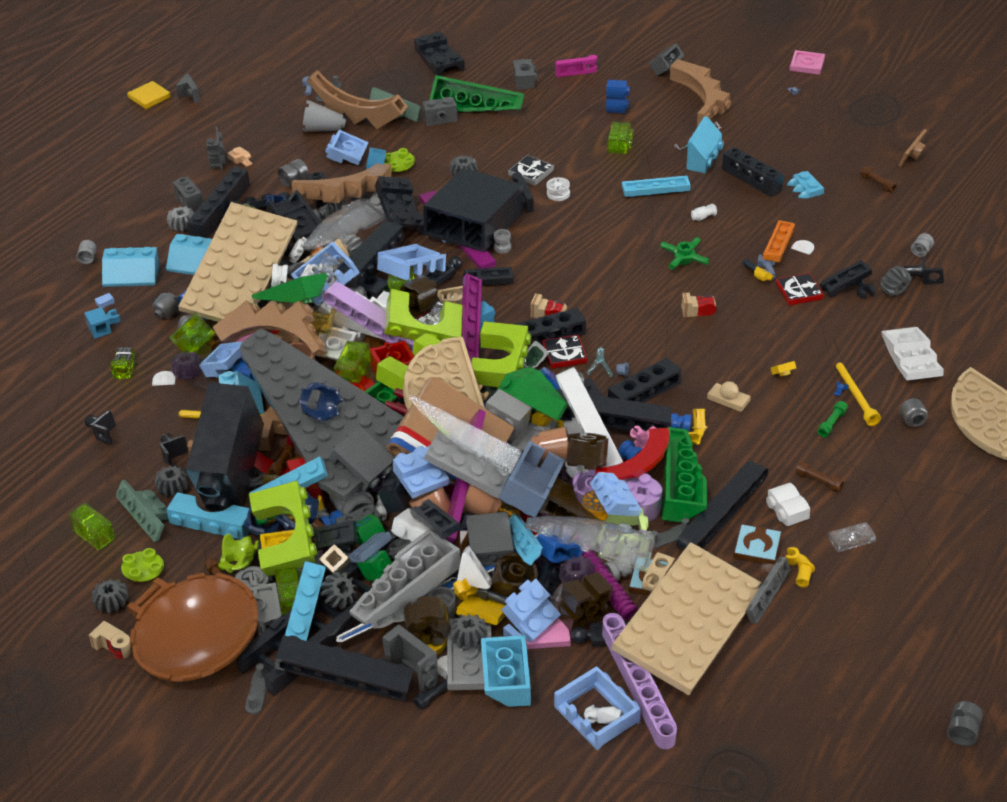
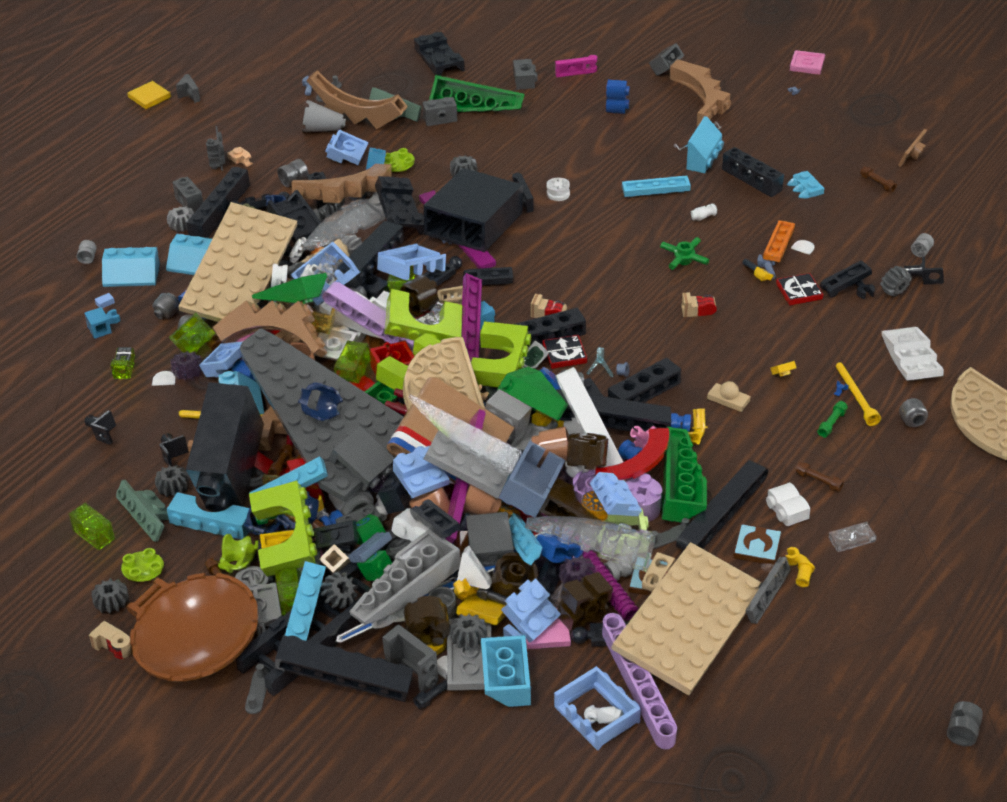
light grey wheel [493,229,511,253] -> none
tile [508,155,554,186] -> none
clear neon green brick [608,121,634,154] -> none

